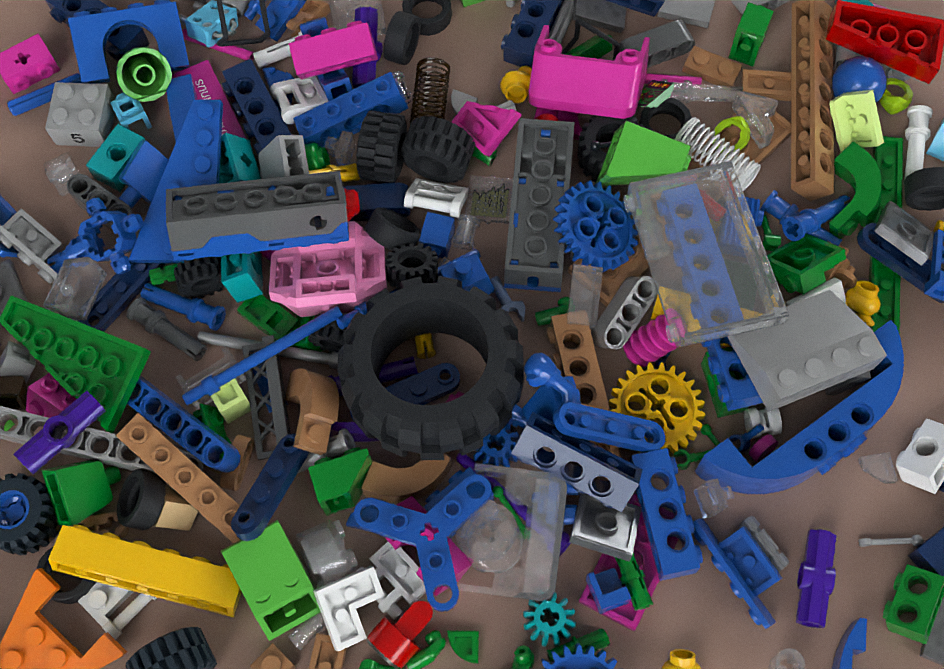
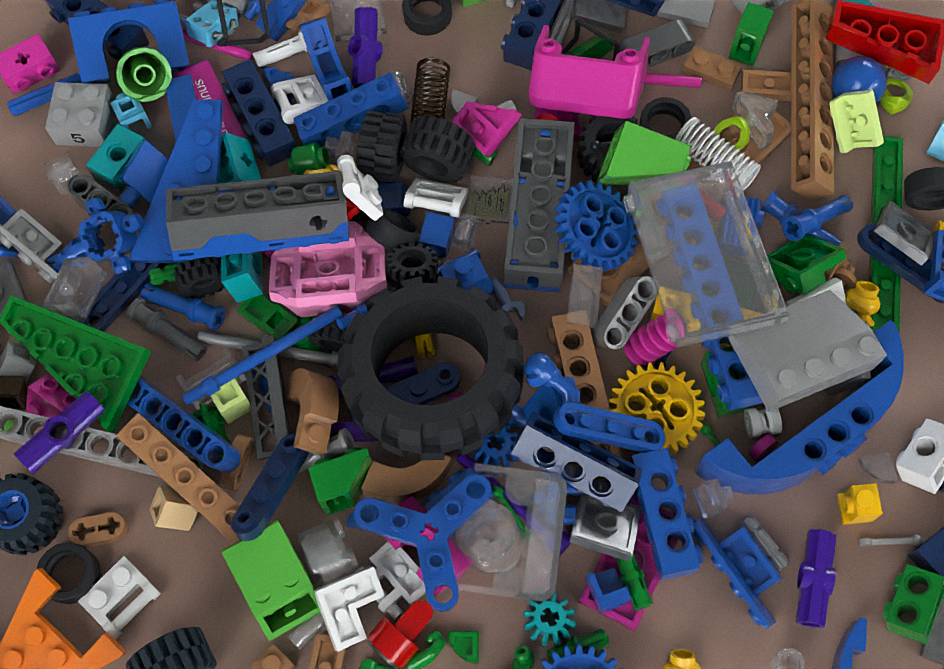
green torso [41,460,121,526] -> none
yellow brick [48,525,242,618] -> none
black tyre [117,469,166,531] -> none
light grey torso [258,135,309,179] -> none
dark pink brick [289,21,378,80] -> none
black tyre [383,11,421,65] -> none
yellow animal [500,66,532,103] -> none
green arm [535,297,575,326] -> none
piece [638,80,674,108] -> none
clear pin [661,79,743,104] -> none
green hand [673,449,712,470] -> none
blue hand [729,424,764,452] -> none
green hand [762,215,781,251] -> none
green arch [829,141,882,239] -> none
white pin [903,105,933,184] -> none
none -> white plate [337,155,383,221]
none -> yellow brick [837,483,883,525]

